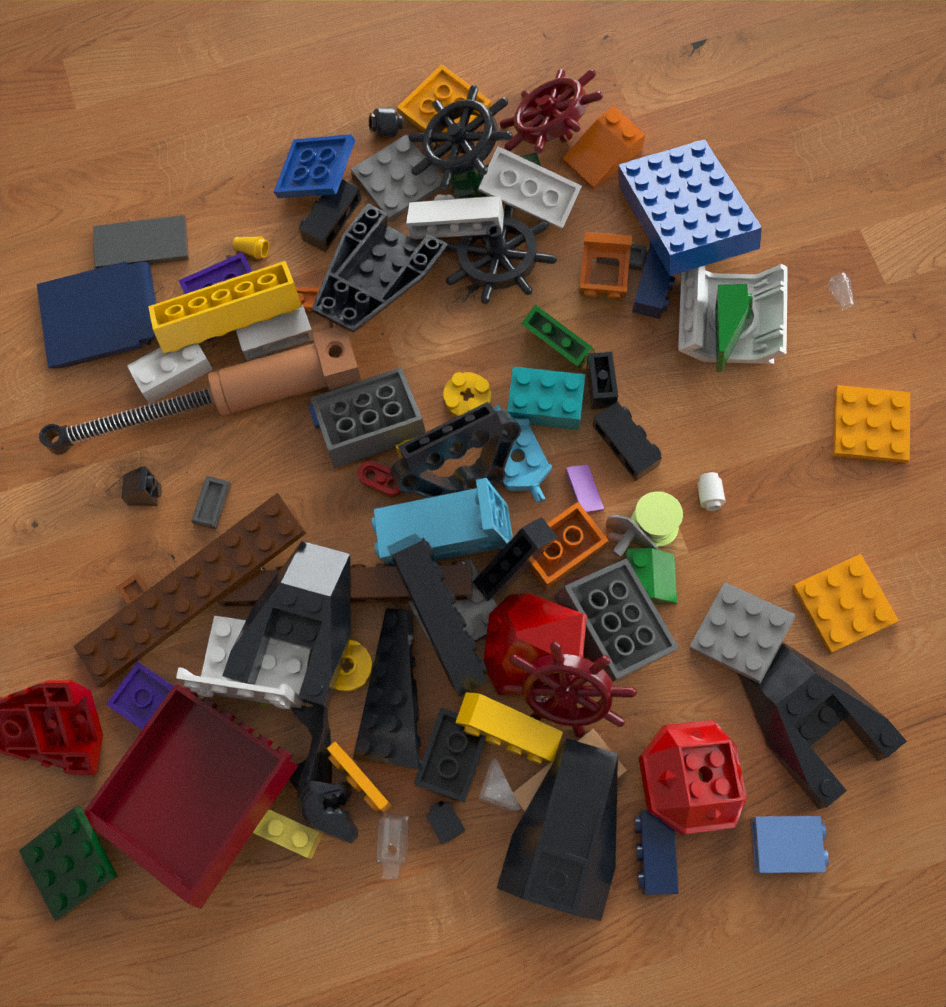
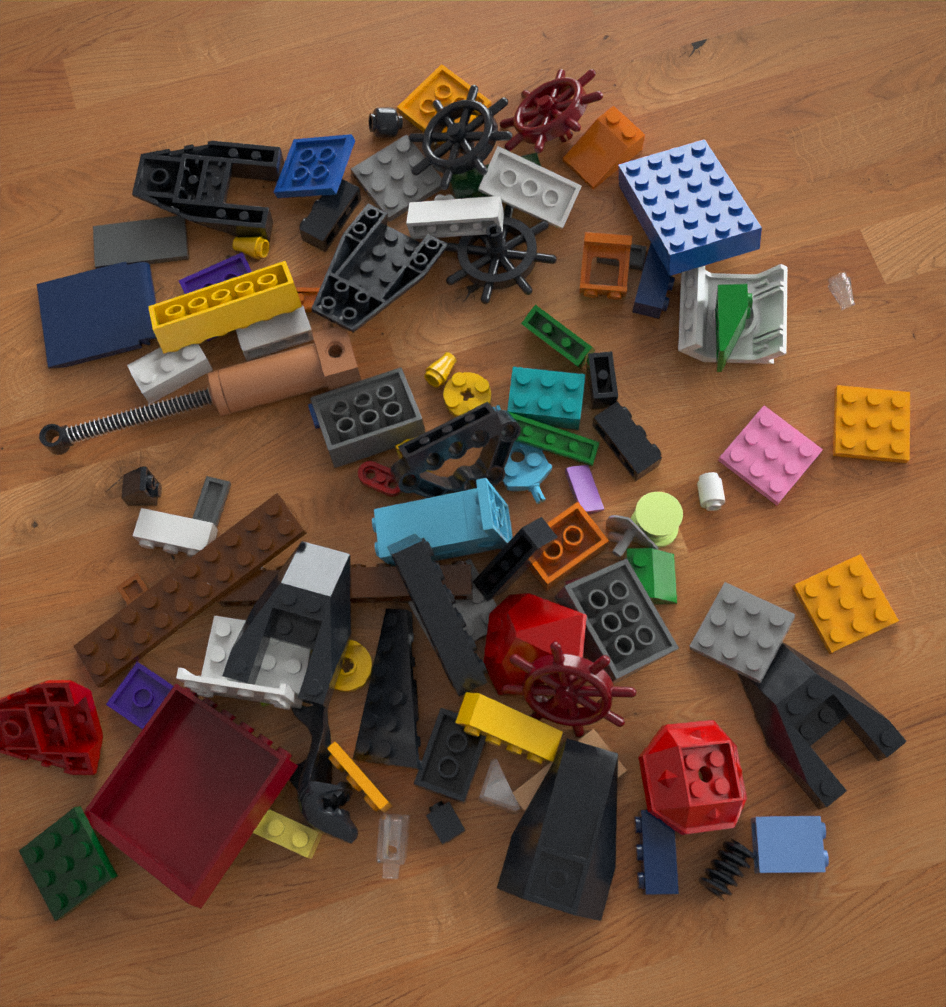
none -> black wedge [132,141,284,242]
none -> white brick [133,508,218,557]
none -> yellow cone [424,352,457,387]
none -> green tile [509,412,600,466]
none -> black piece [699,839,756,901]
none -> bright pink plate [718,406,823,506]

